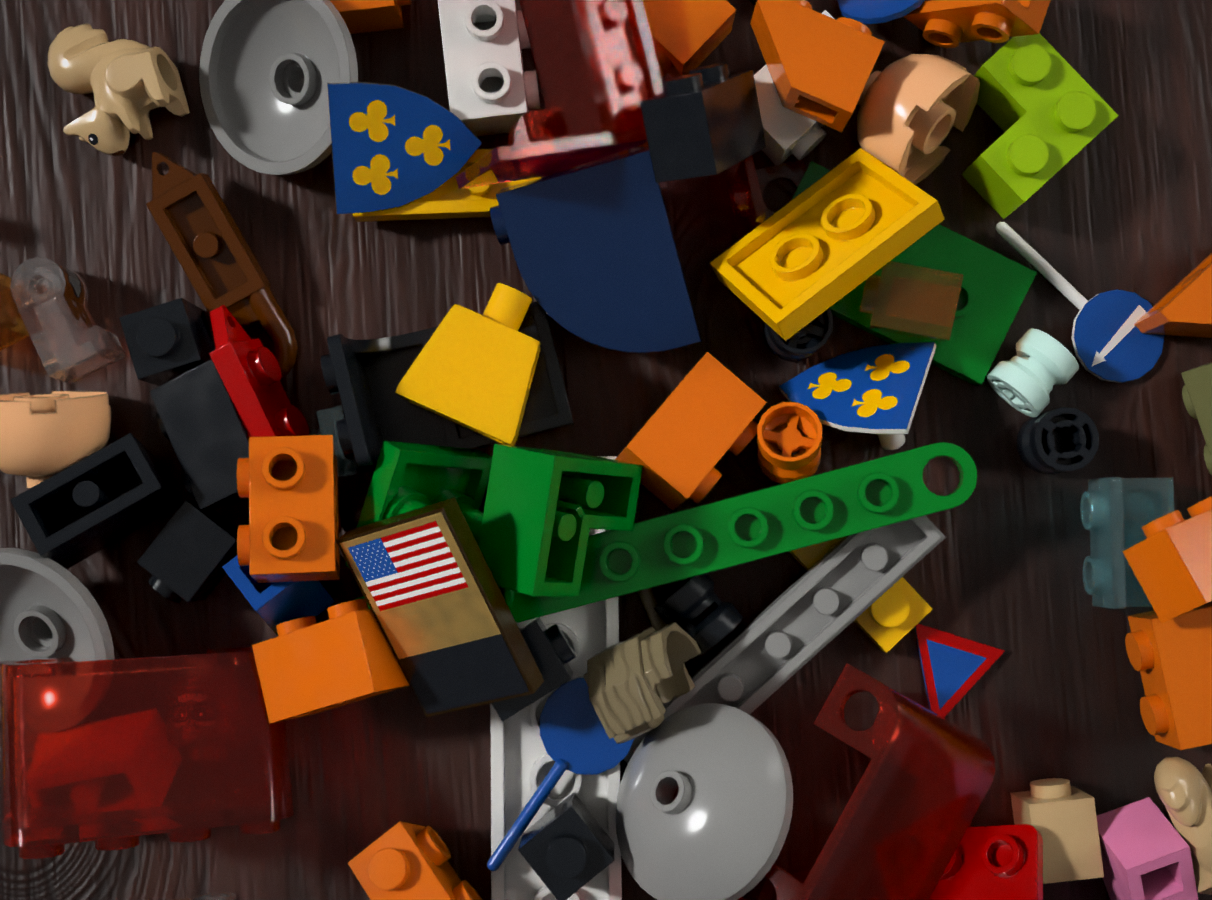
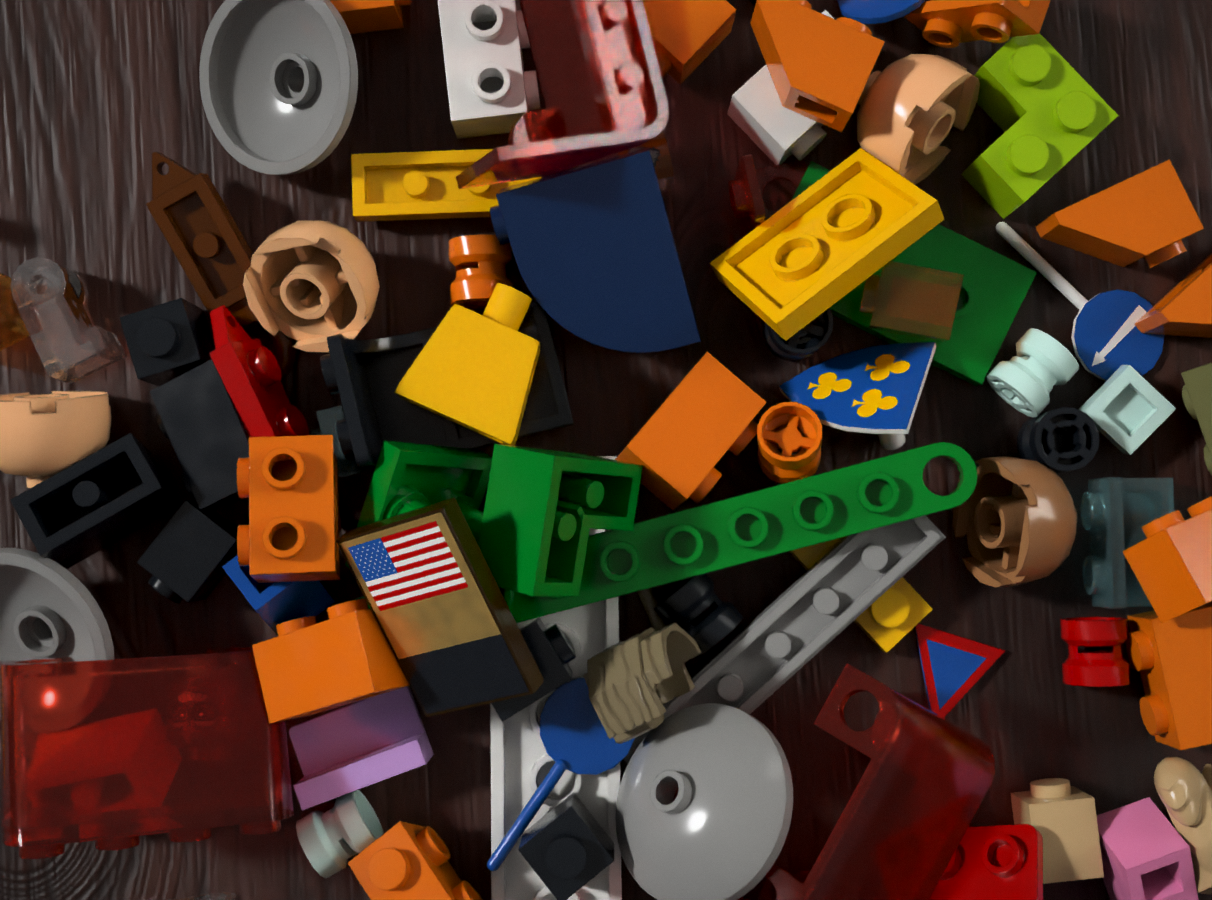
tan animal [48,24,190,156] -> none
blue shield [327,82,482,214] -> none
black brick [640,62,766,183] -> none
none -> light nougat cylinder [243,221,380,353]
none -> lavender panel [289,686,434,810]
none -> light aqua wheel [296,790,384,879]
none -> orange wheel [448,234,513,309]
none -> medium nougat cylinder [952,456,1077,588]
none -> orange slope [1035,159,1204,268]
none -> red wheel [1060,617,1131,687]
none -> light aqua plate [1078,365,1176,455]

